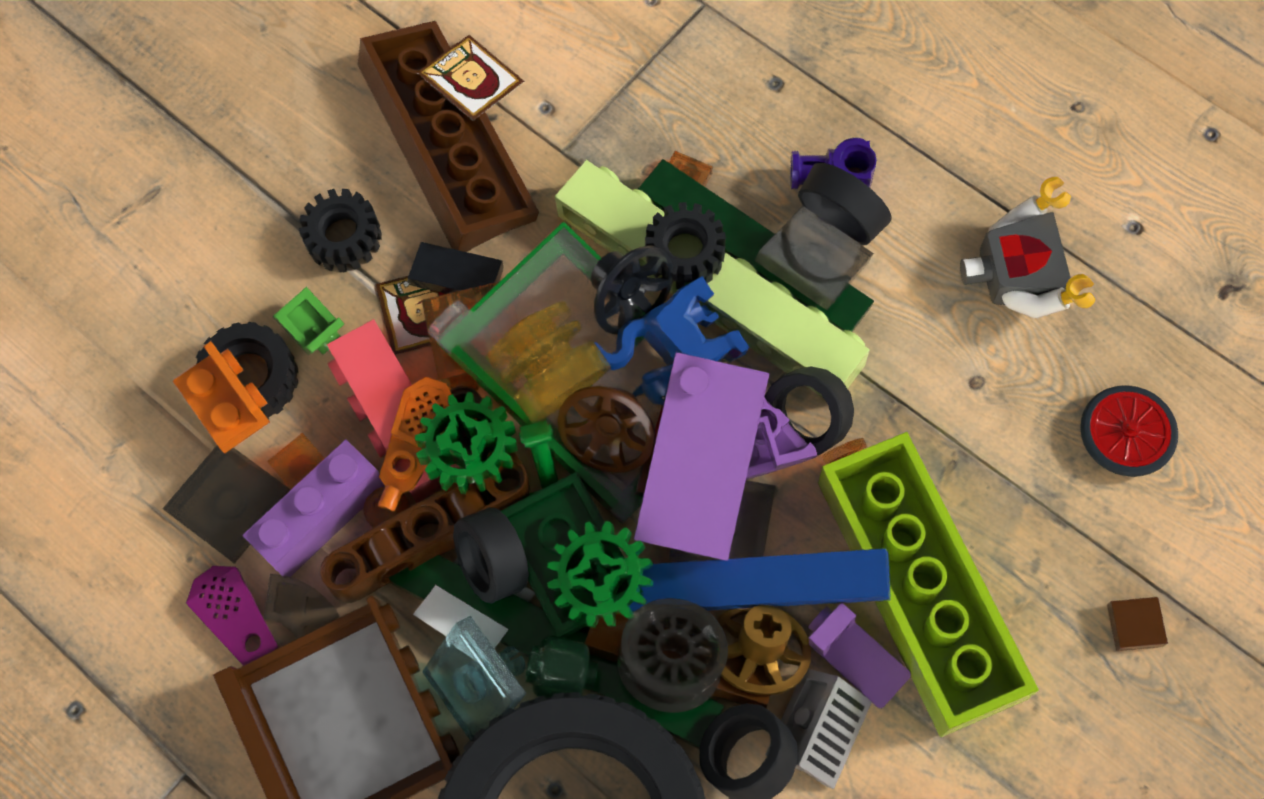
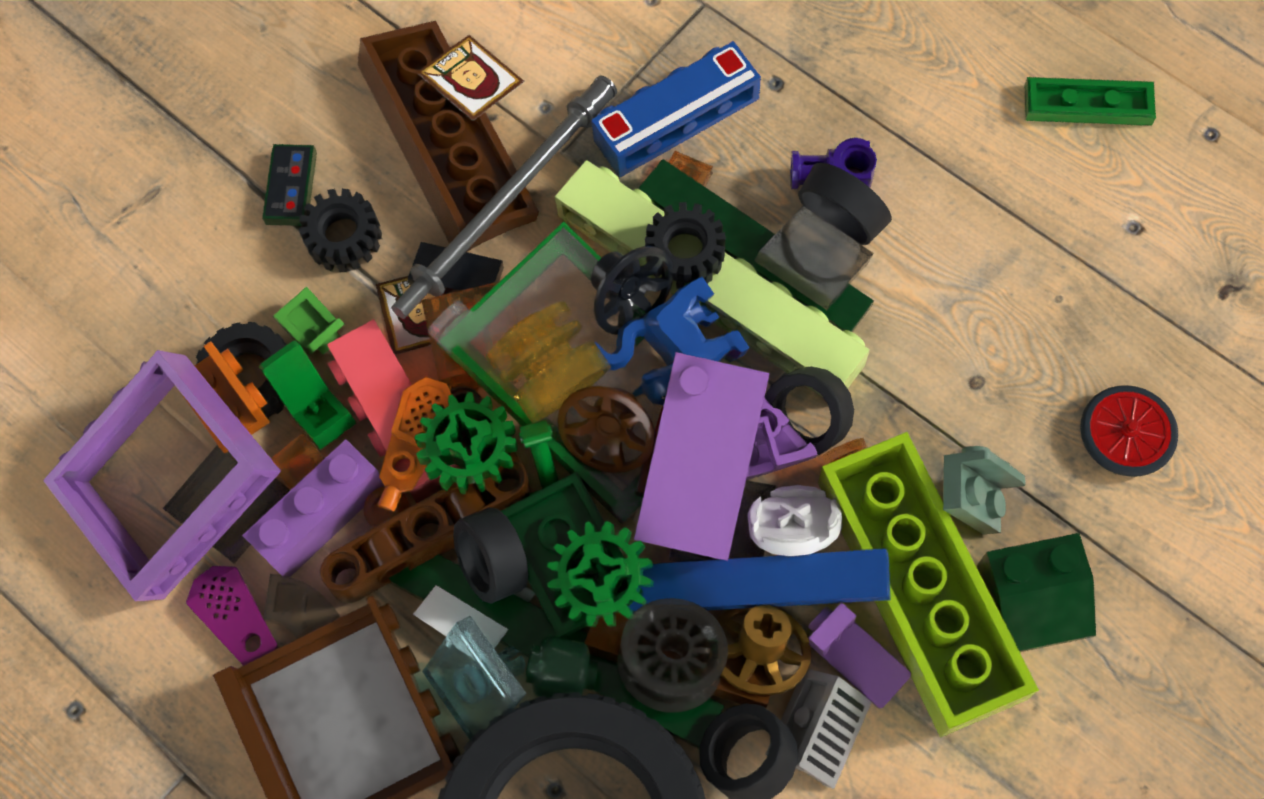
torso [960,177,1095,318] -> none
reddish brown tile [1107,597,1168,651] -> none
none -> medium lavender window [43,350,281,601]
none -> green bracket [259,341,356,450]
none -> tile [262,144,317,226]
none -> dark grey bar [391,75,617,319]
none -> blue brick [591,41,761,178]
none -> white tile [747,485,842,556]
none -> sand green bracket [943,446,1026,535]
none -> dark green slope [977,533,1096,652]
none -> green tile [1024,77,1156,126]

